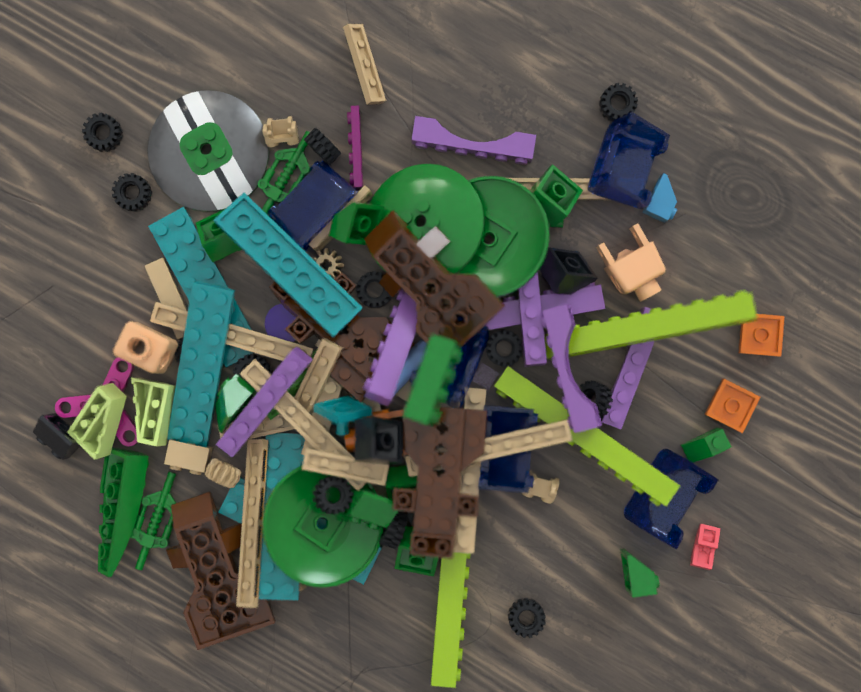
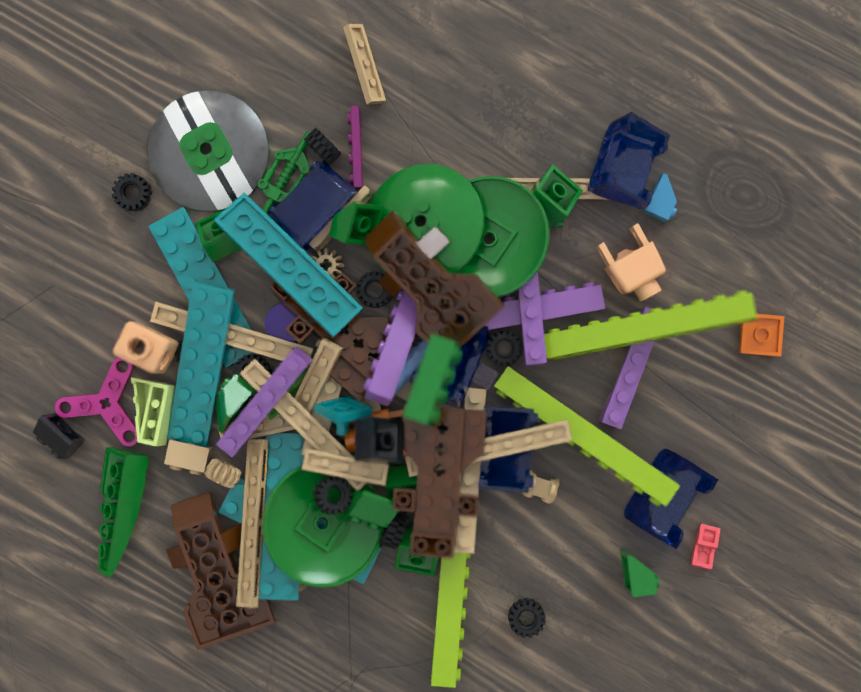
yellowish green wedge [67,383,127,460] -> none
black tyre [82,113,123,152] -> none
green bar [131,471,177,570] -> none
tan tile [145,258,188,340] -> none
tan piece [263,116,299,147] -> none
medium lavender arch [412,116,536,165] -> none
black slope [539,247,598,295] -> none
medium lavender arch [541,304,602,433] -> none
black tyre [580,380,613,419] -> none
black tyre [599,83,638,123] -> none
green slope [681,427,731,463] -> none
orange plate [704,379,761,433] -> none

